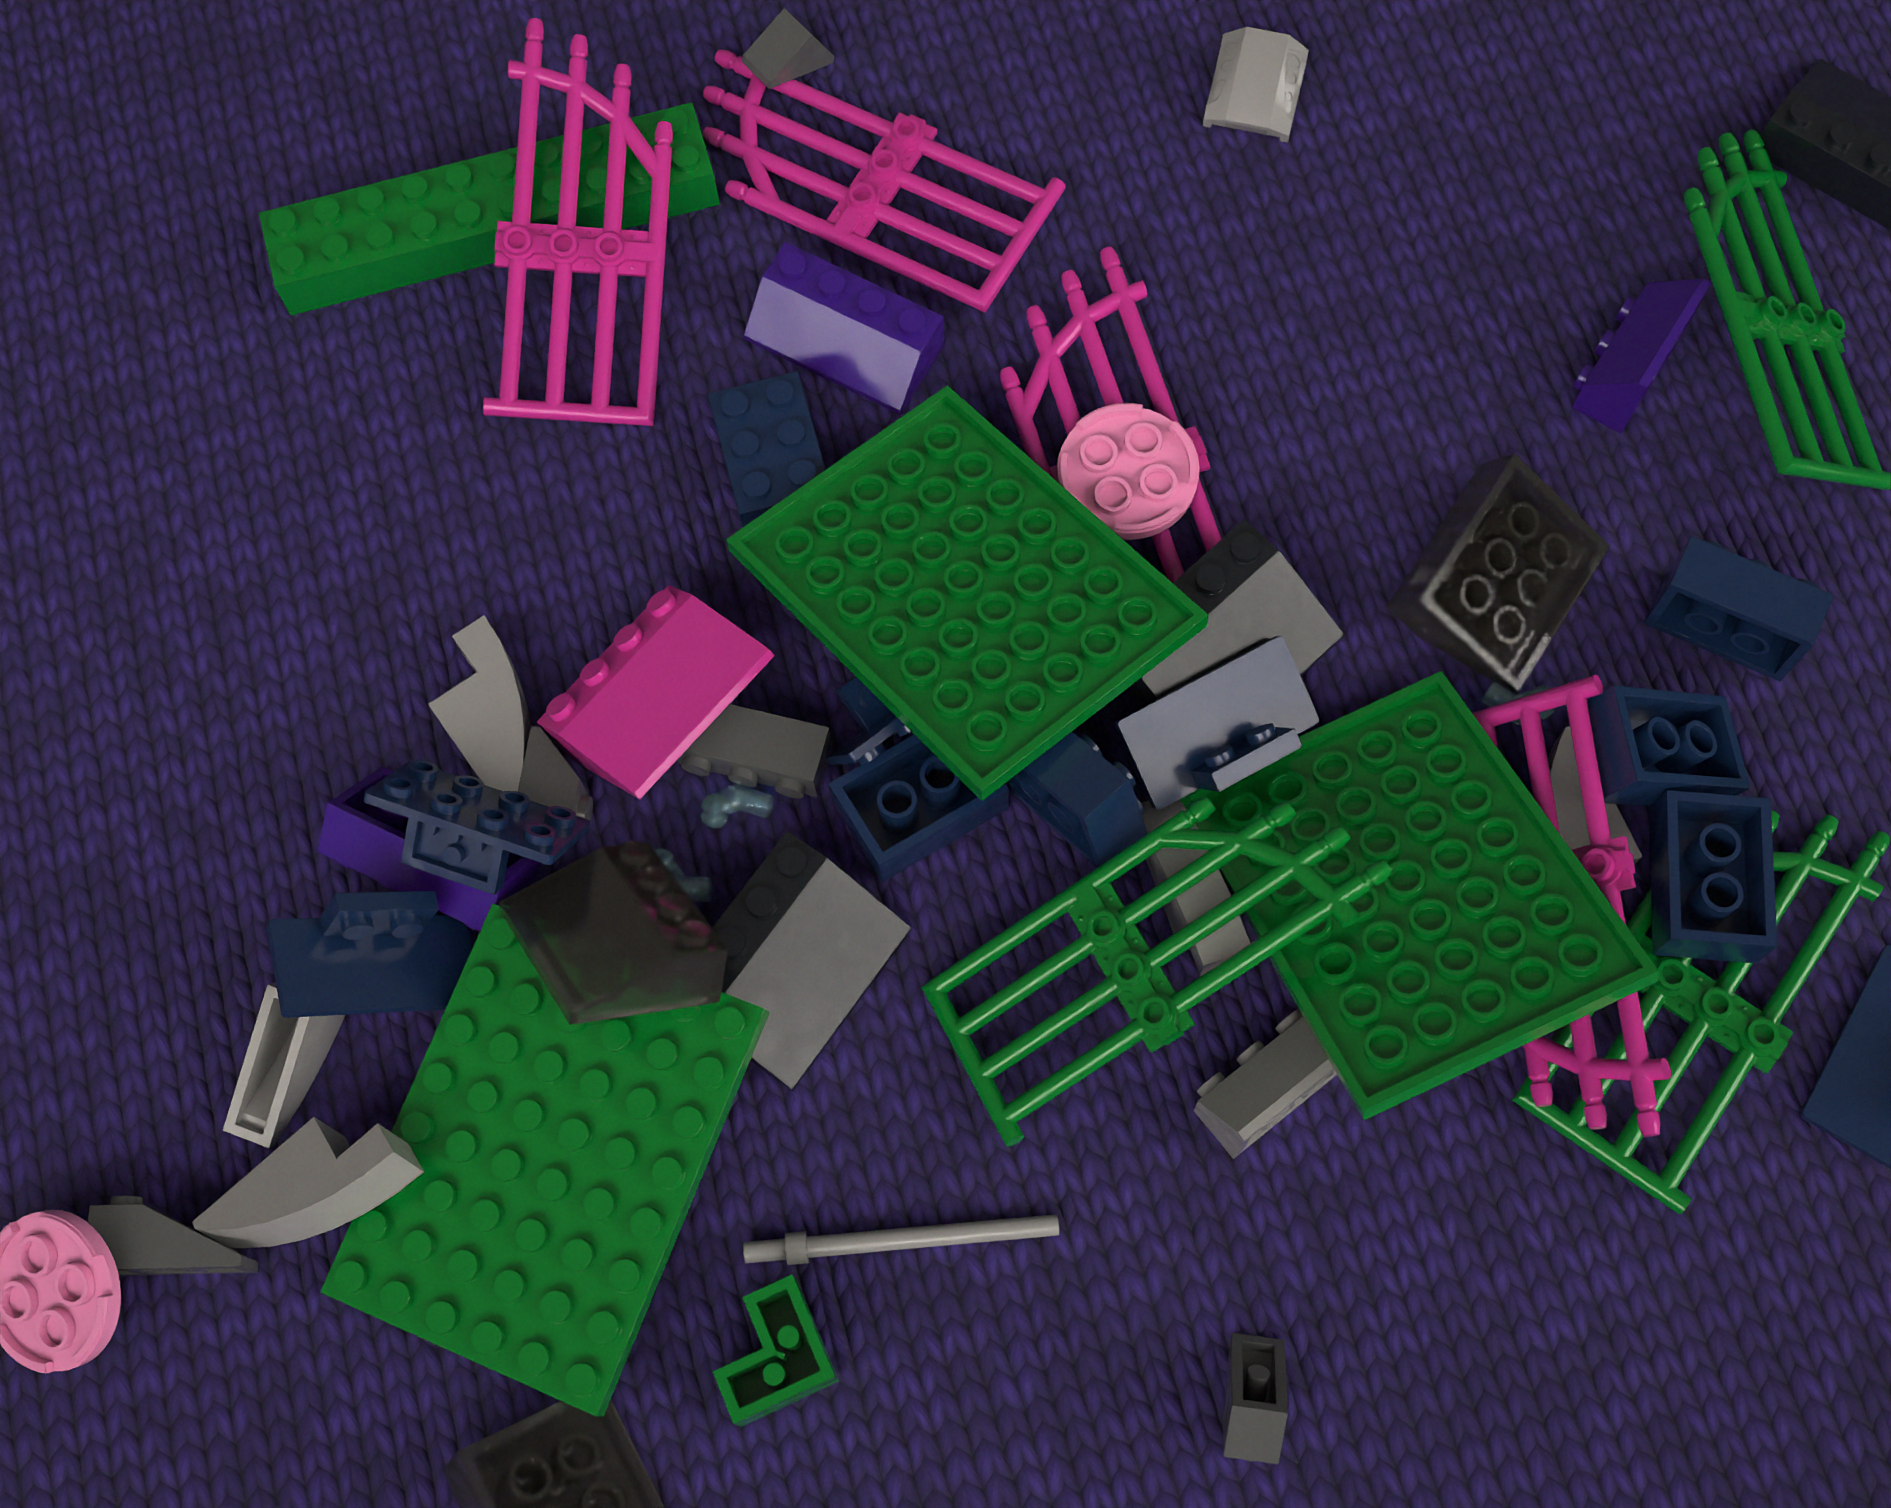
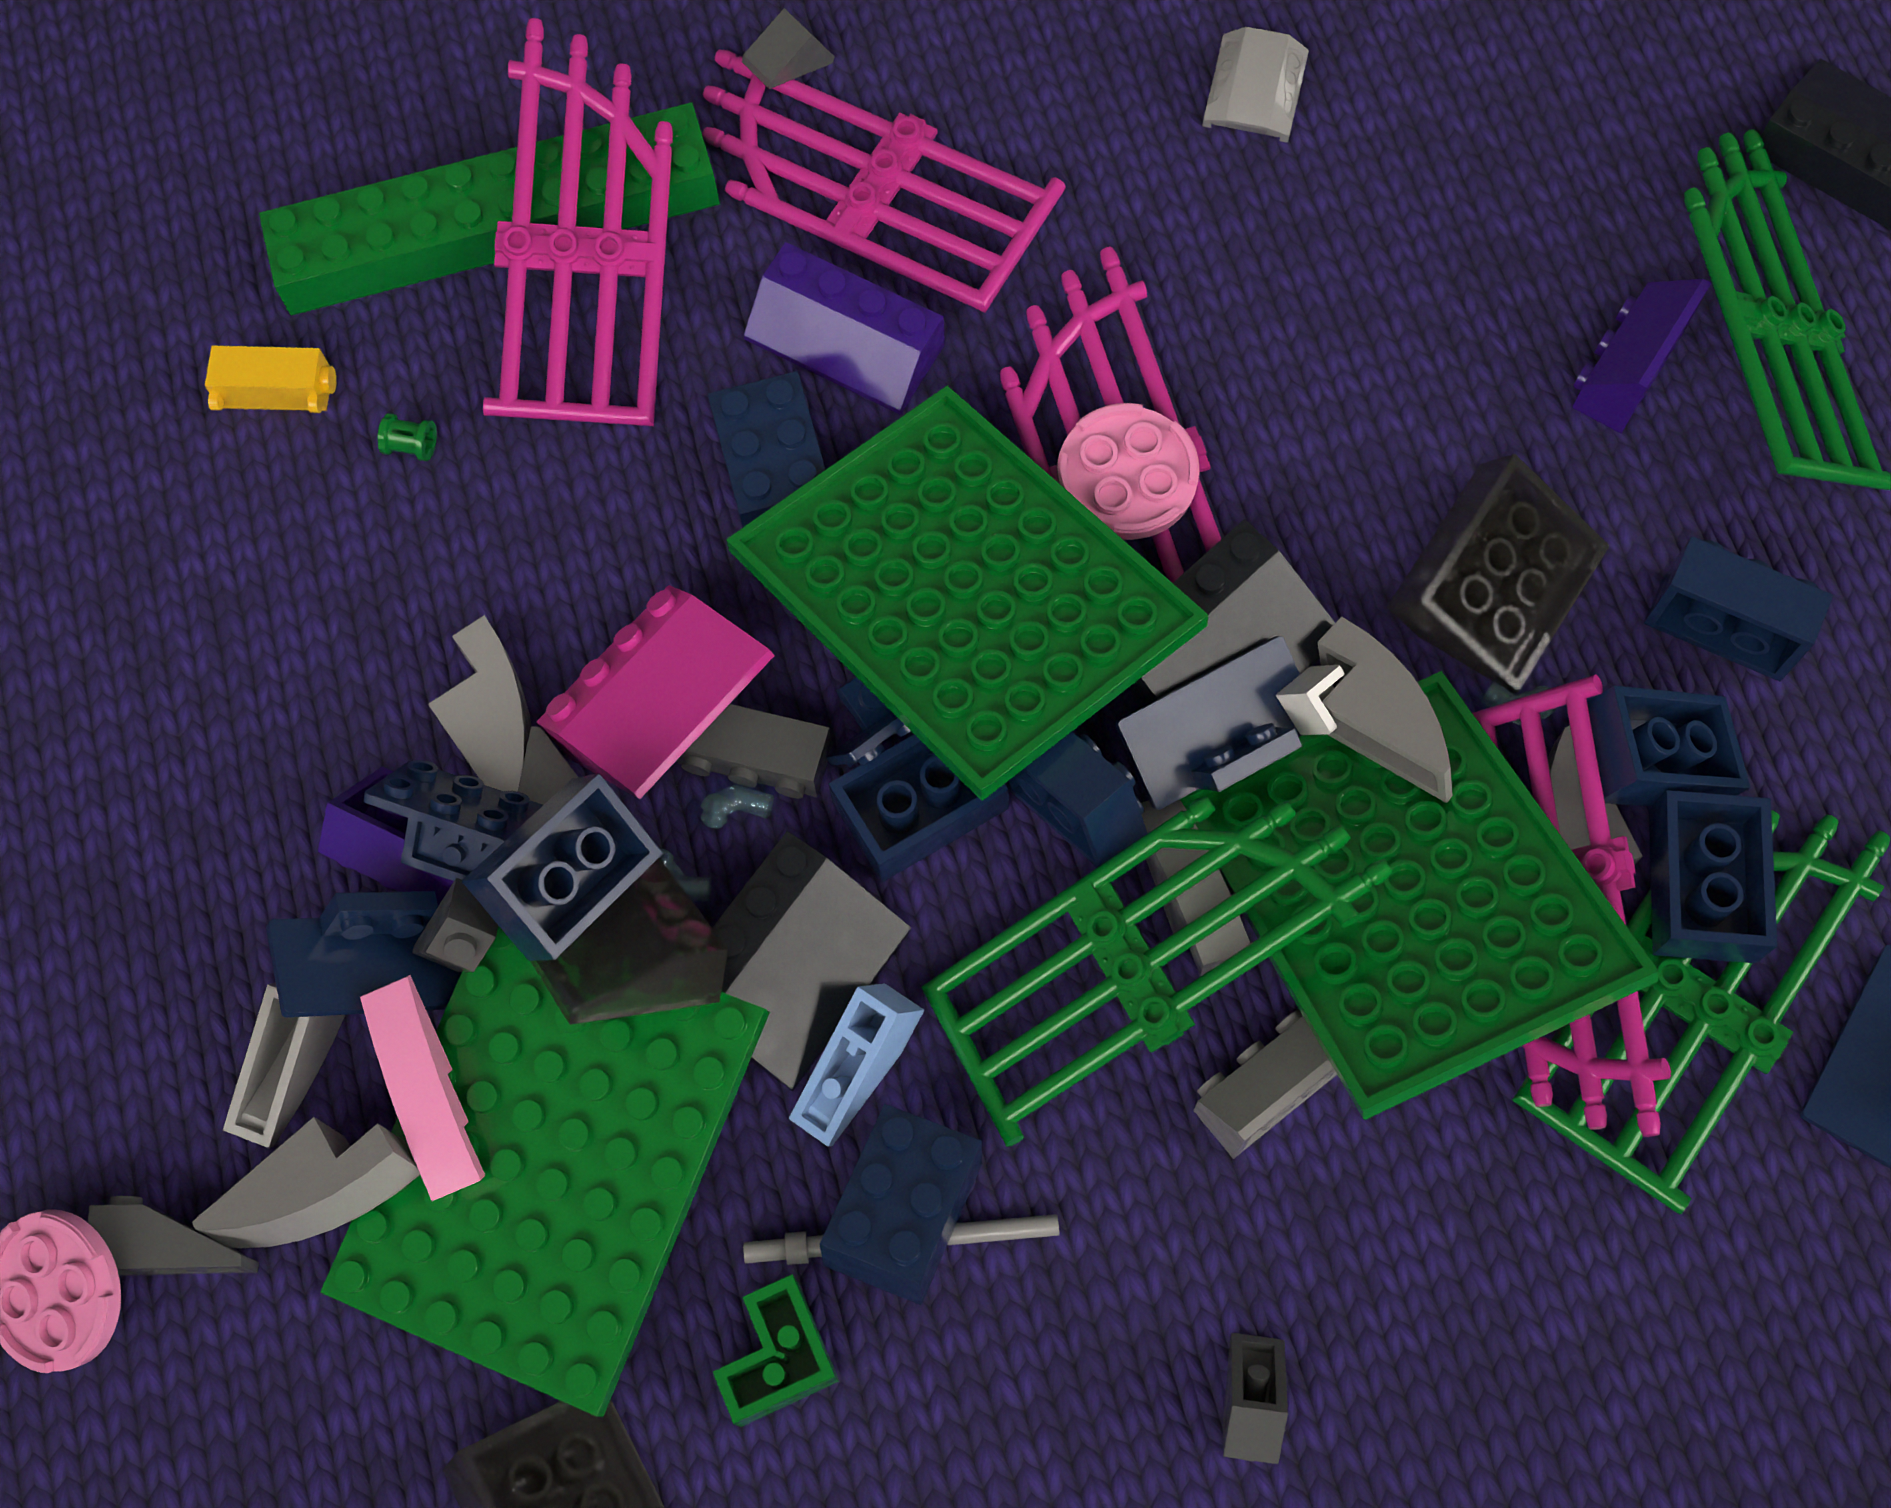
none -> yellow brick [204,346,337,413]
none -> bright pink slope [360,975,485,1201]
none -> green bush [377,413,437,462]
none -> dark grey slope [412,877,498,972]
none -> dark blue brick [462,773,663,961]
none -> light blue slope [789,983,924,1147]
none -> dark blue brick [820,1104,982,1305]
none -> white panel [1276,665,1345,735]
none -> light grey slope [1317,617,1453,803]

